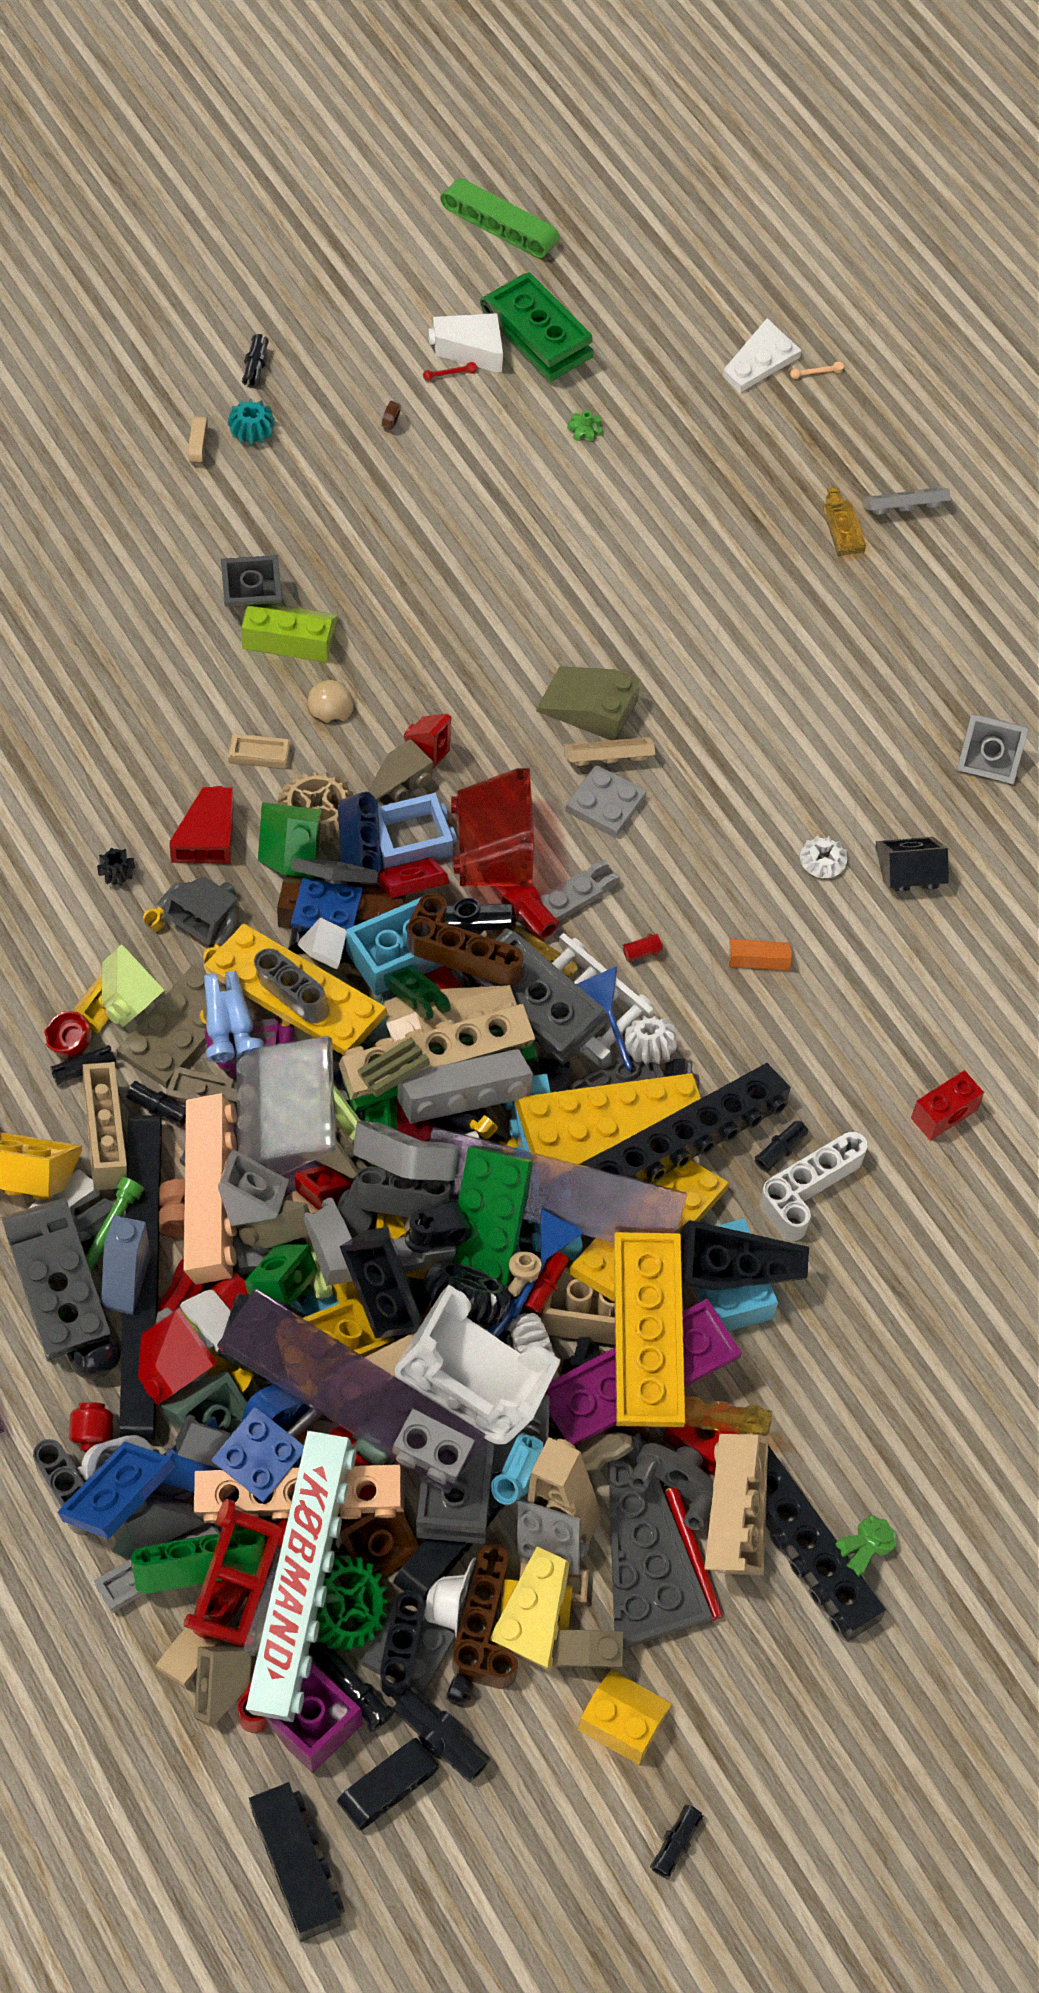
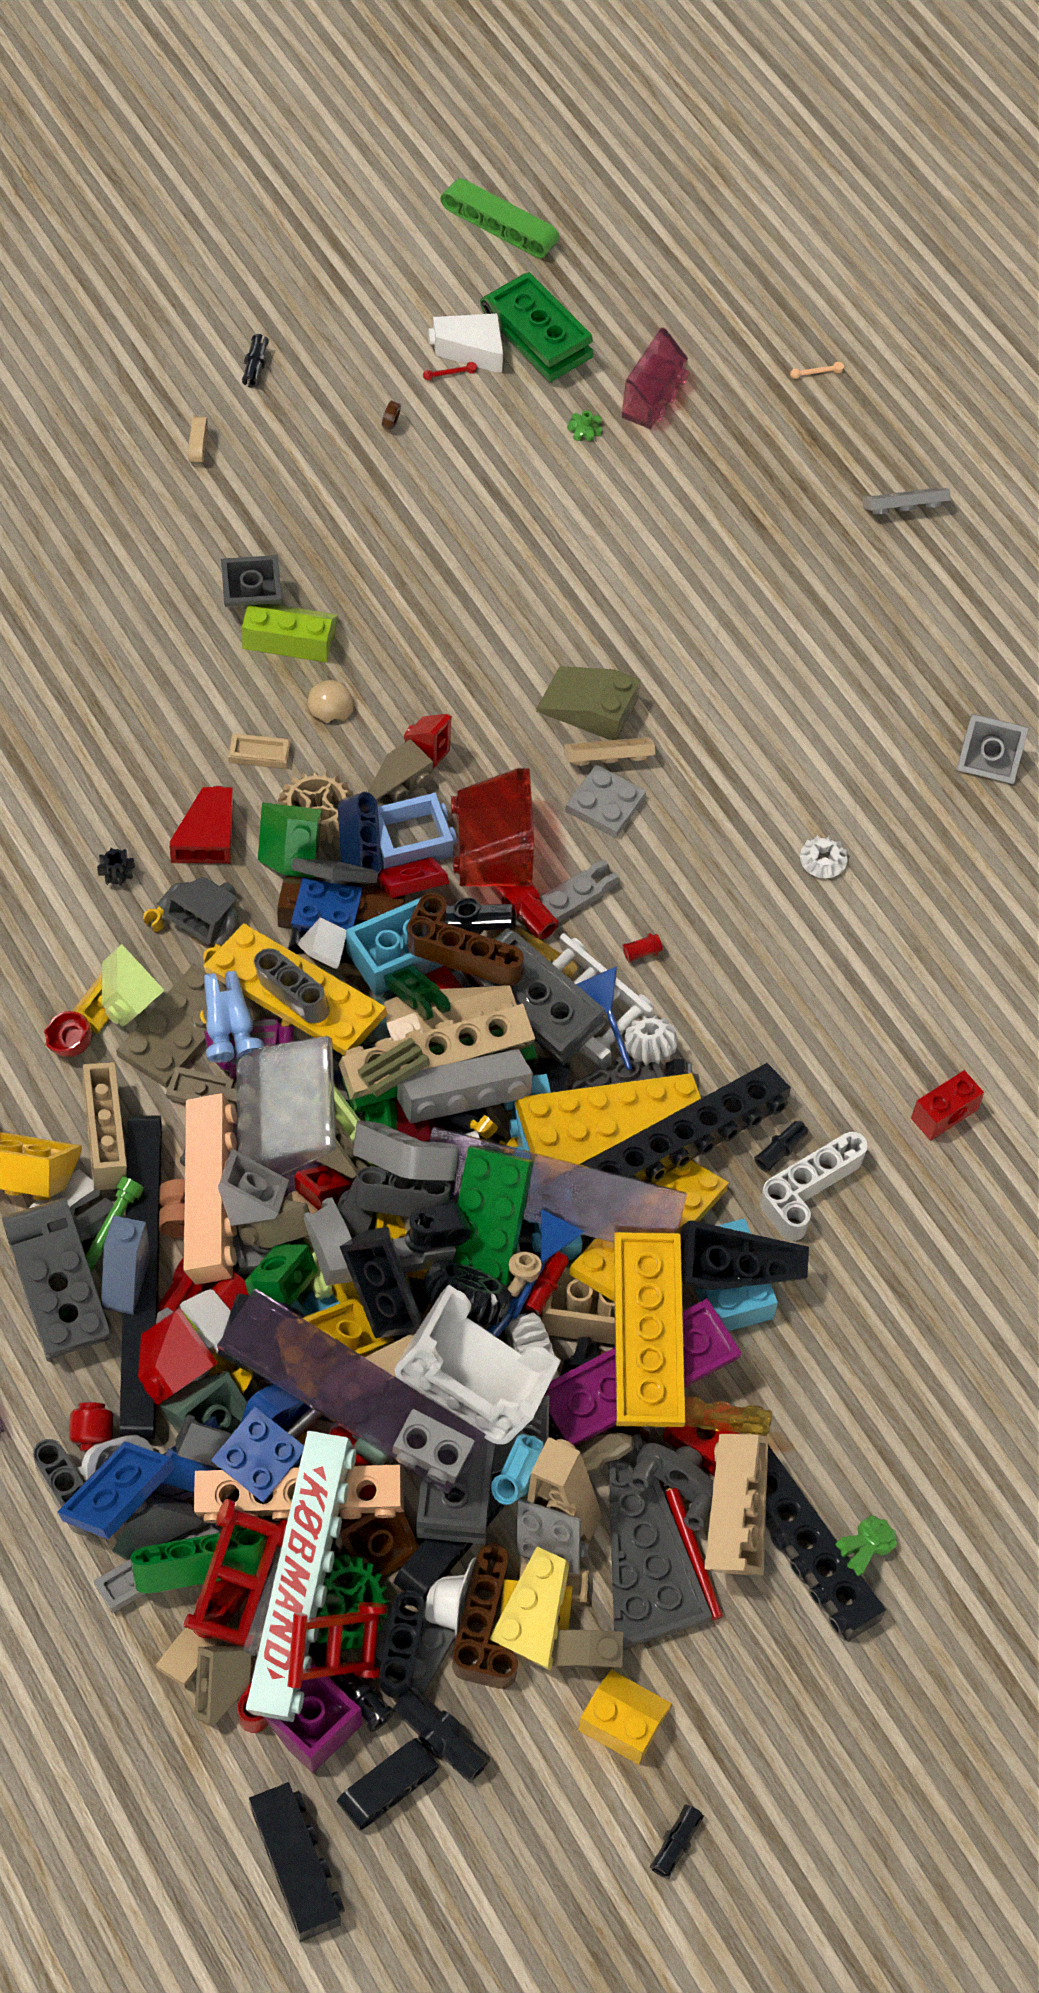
black pin [50,1045,116,1085] -> none
black hair [67,1340,121,1379] -> none
black pin [126,1081,186,1127] -> none
teal gear [228,399,275,446] -> none
black hinge [445,1673,475,1704] -> none
white wing [723,318,802,393] -> none
orange slope [729,939,792,971] -> none
clear yellow hinge [823,487,866,556] -> none
black slope [875,837,949,892] -> none
none -> red piece [287,1602,387,1688]
none -> clear pink slope [621,327,689,430]

